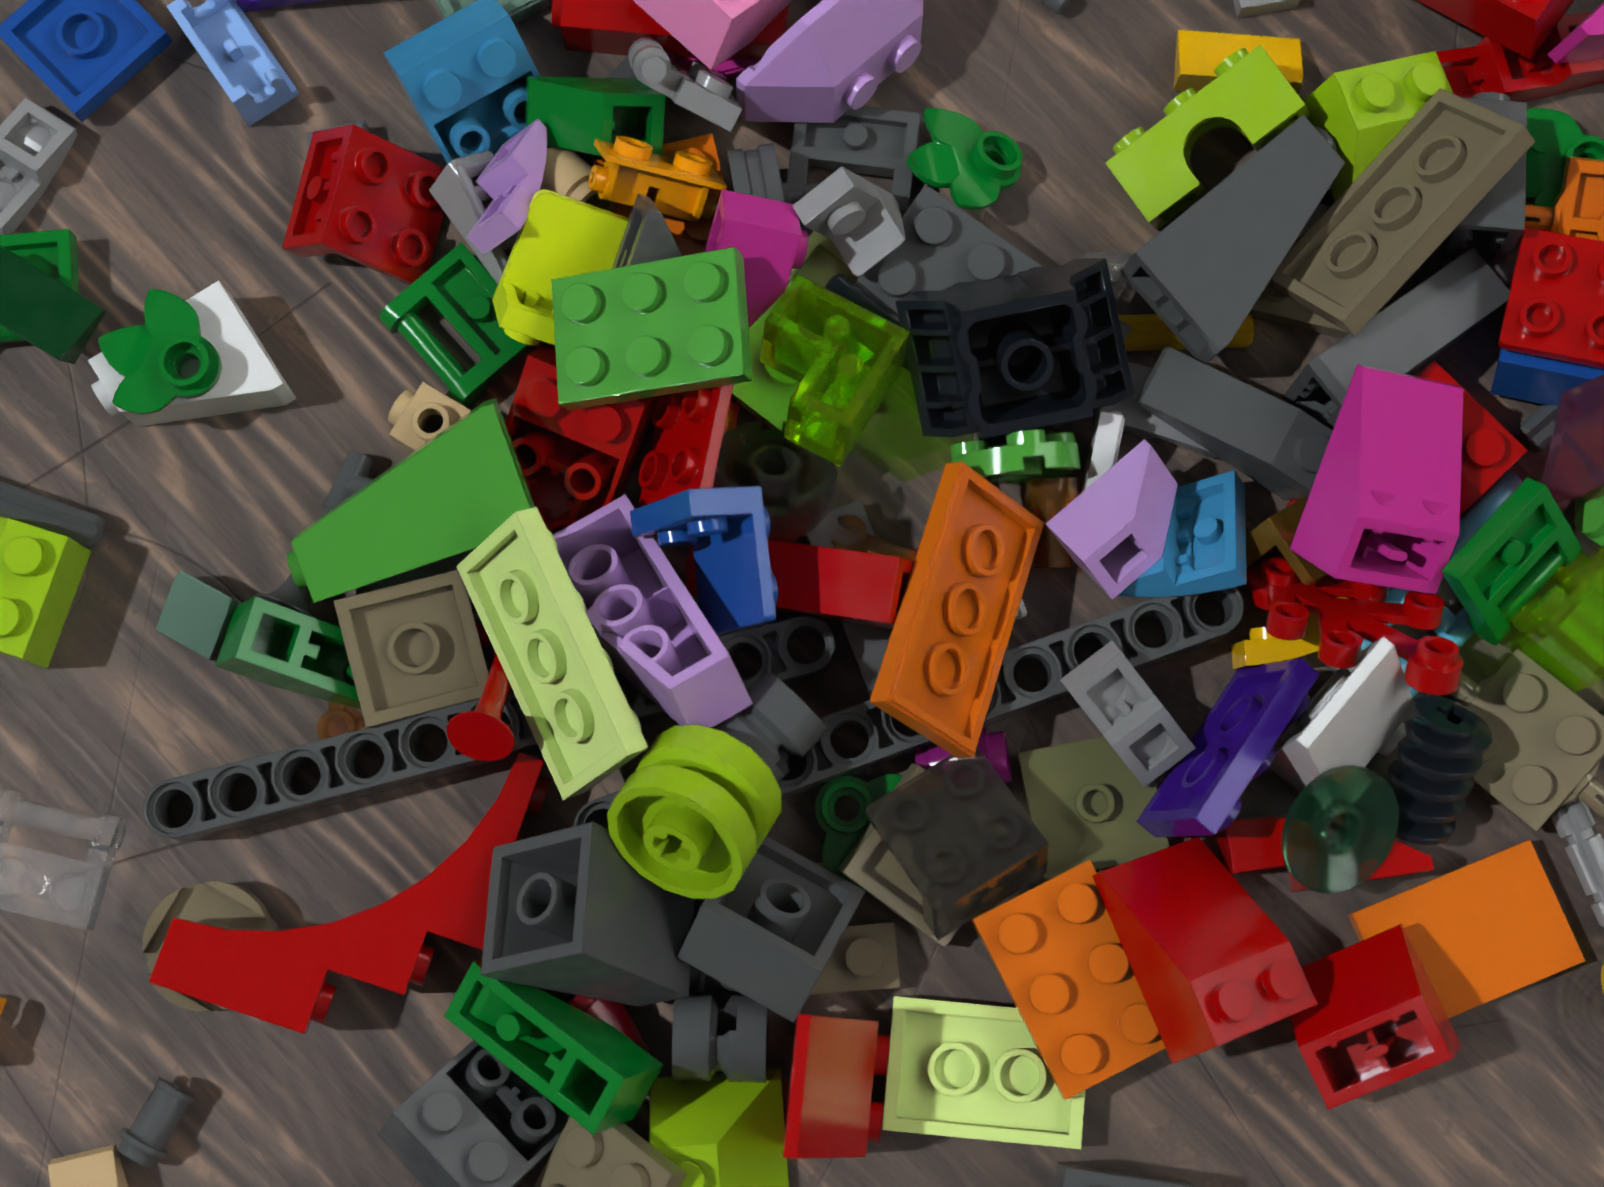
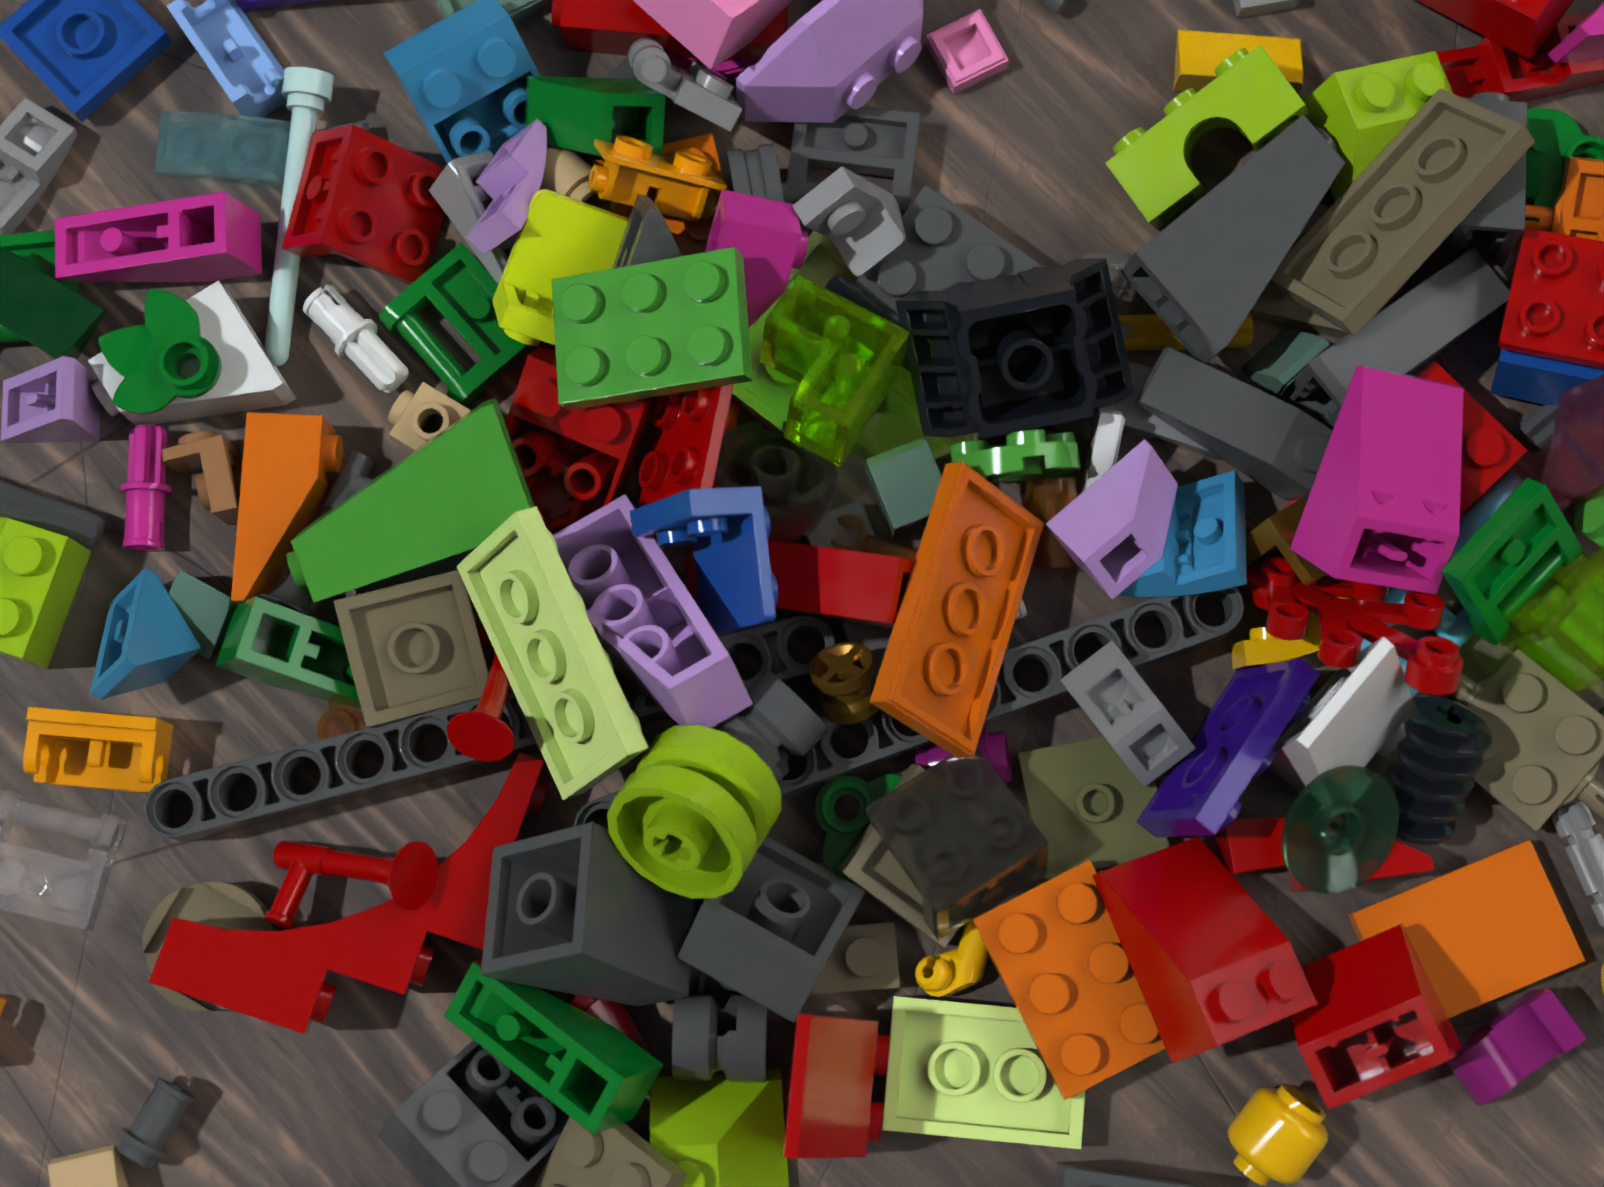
green plate [906,108,1023,210] -> none
none -> lavender slope [1,356,101,443]
none -> light orange hinge [23,707,174,793]
none -> dark pink slope [55,191,262,282]
none -> dark azure slope [90,568,202,699]
none -> dark pink axle [120,424,172,552]
none -> clear light blue slope [155,111,291,184]
none -> medium nougat bracket [161,431,242,525]
none -> orange slope [231,412,343,605]
none -> light aqua piece [264,67,334,366]
none -> red piece [264,840,438,930]
none -> white axle [303,284,409,393]
none -> pearl gold wheel [809,642,879,725]
none -> sand green panel [865,438,942,541]
none -> yellow arm [915,916,989,997]
none -> bright pink tile [925,9,1009,95]
none -> yellow head [1227,1083,1328,1186]
none -> sand green slope [1244,329,1330,399]
none -> magenta leg [1446,989,1587,1106]

